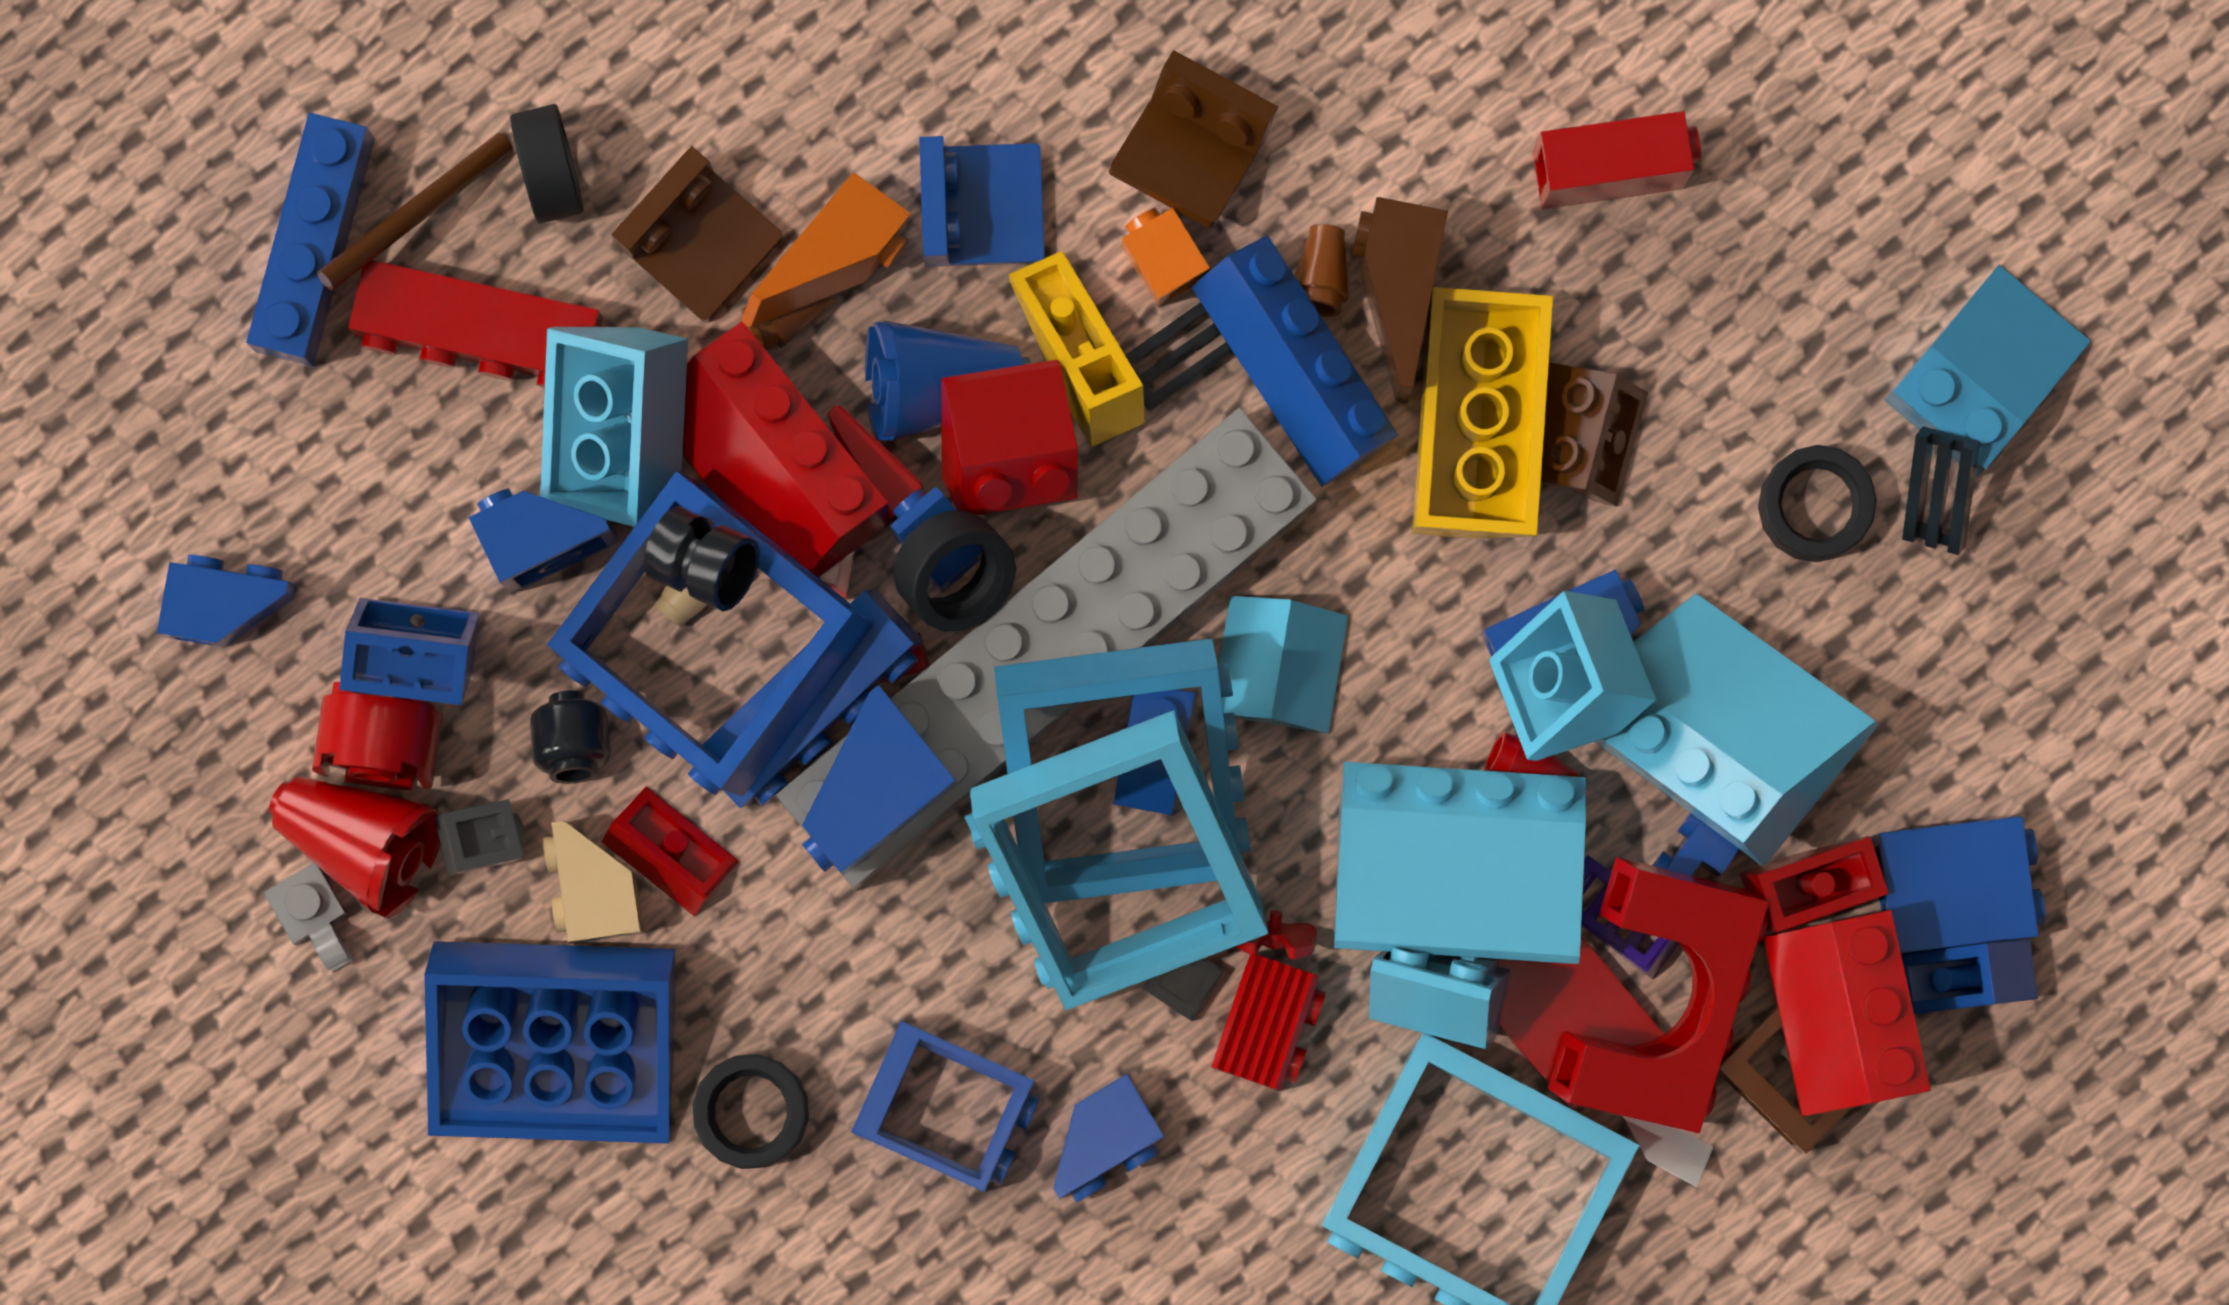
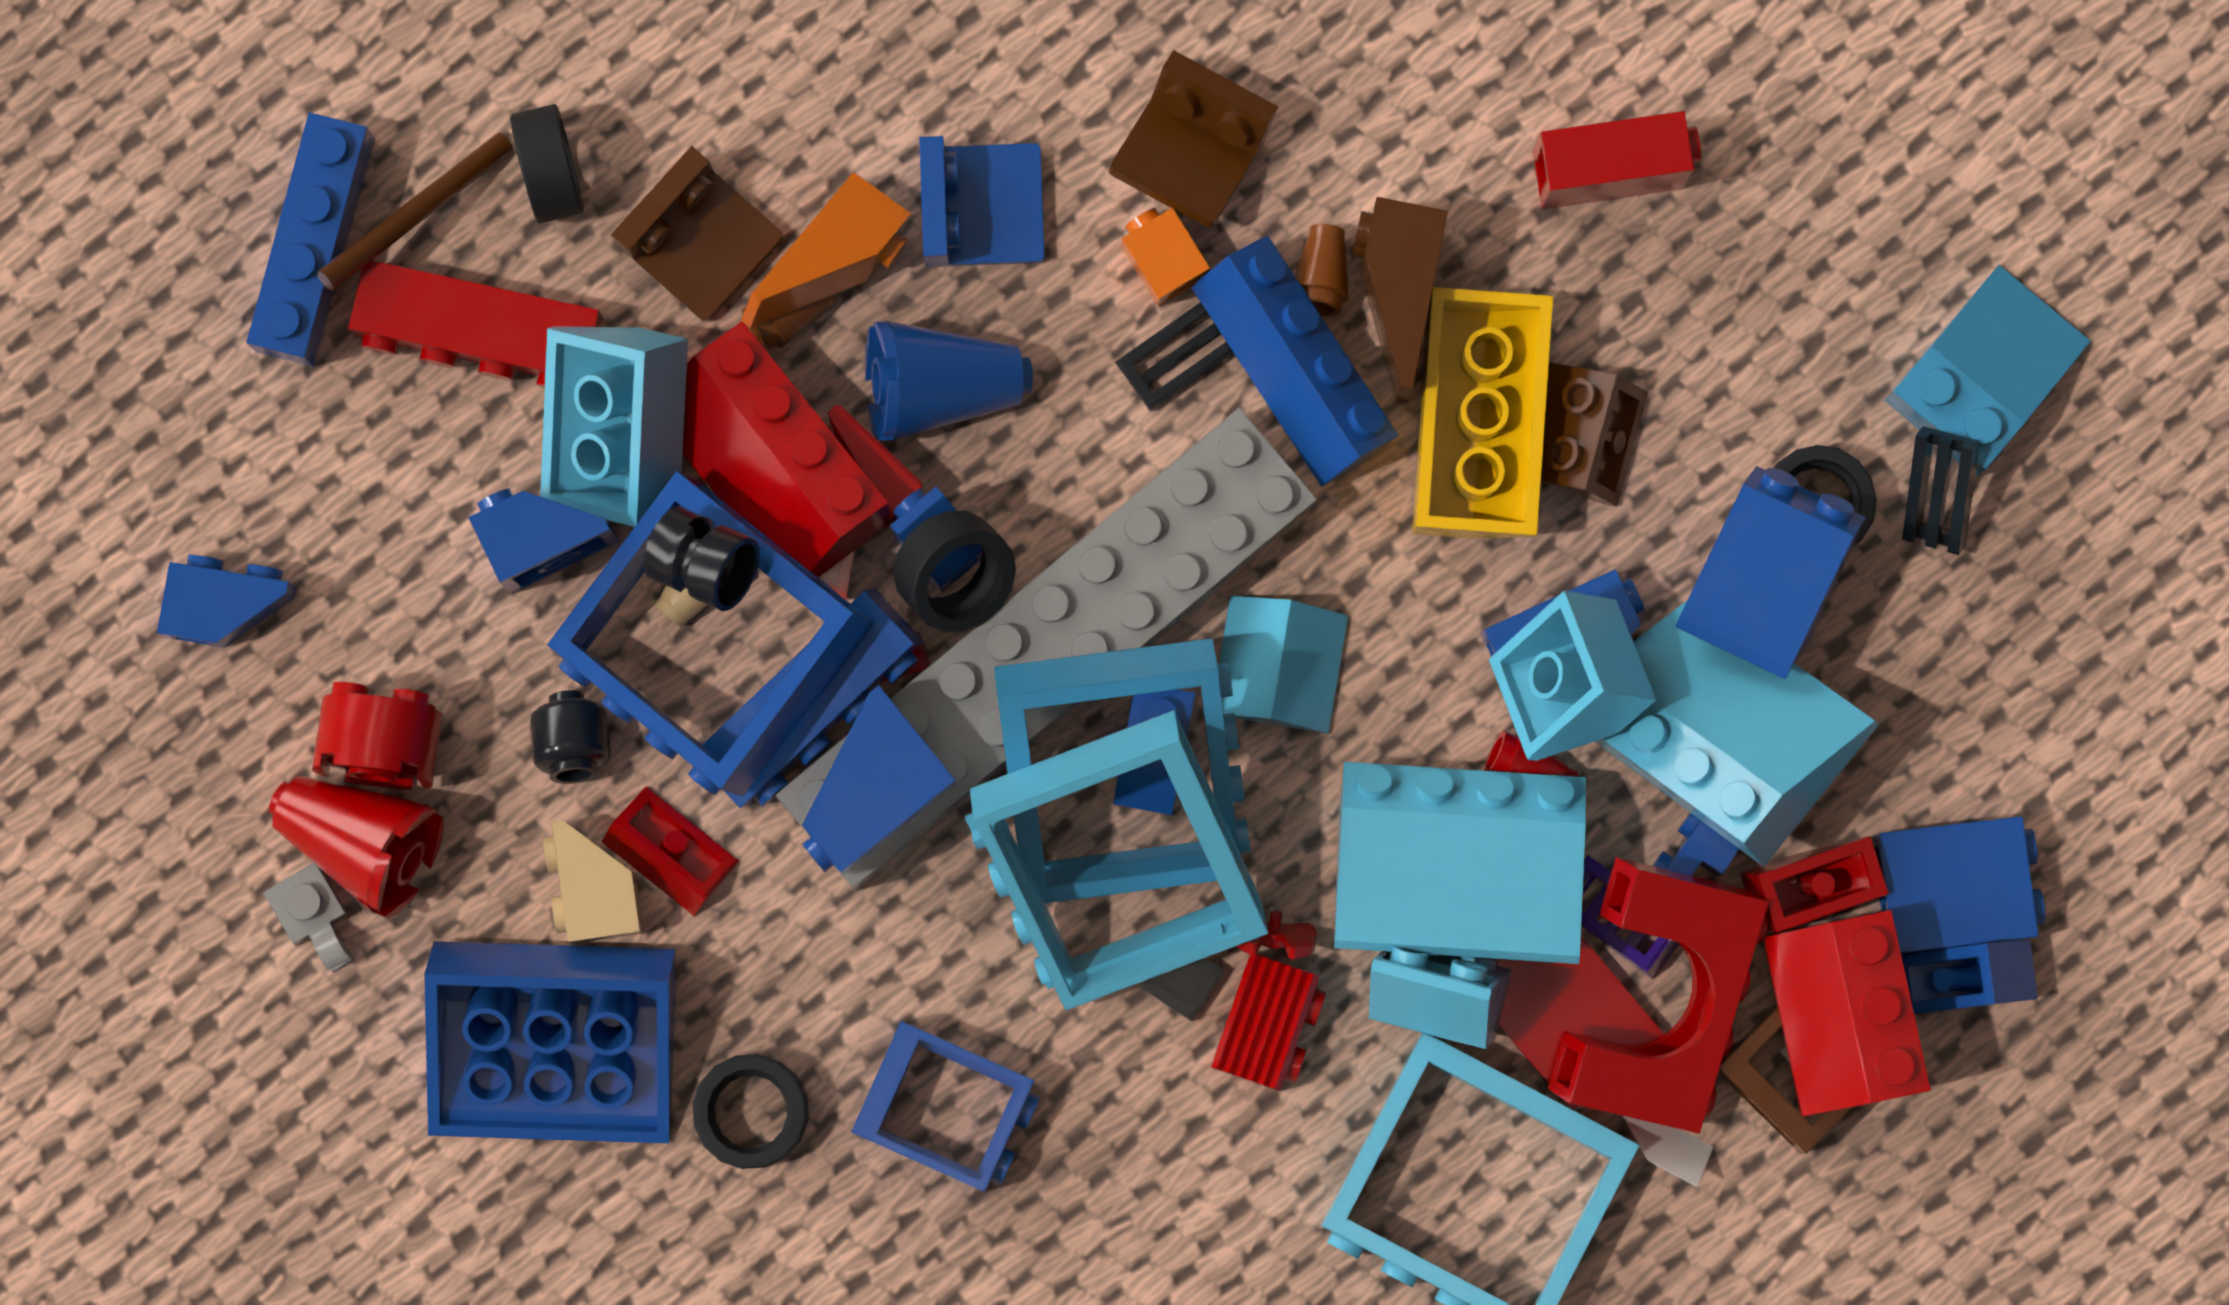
blue window [339,598,479,705] -> none
dark grey bracket [434,799,525,876] -> none
red slope [941,360,1078,515] -> none
yellow slope [1009,251,1145,447] -> none
blue slope [1053,1074,1164,1203] -> none
none -> blue slope [1675,466,1866,679]

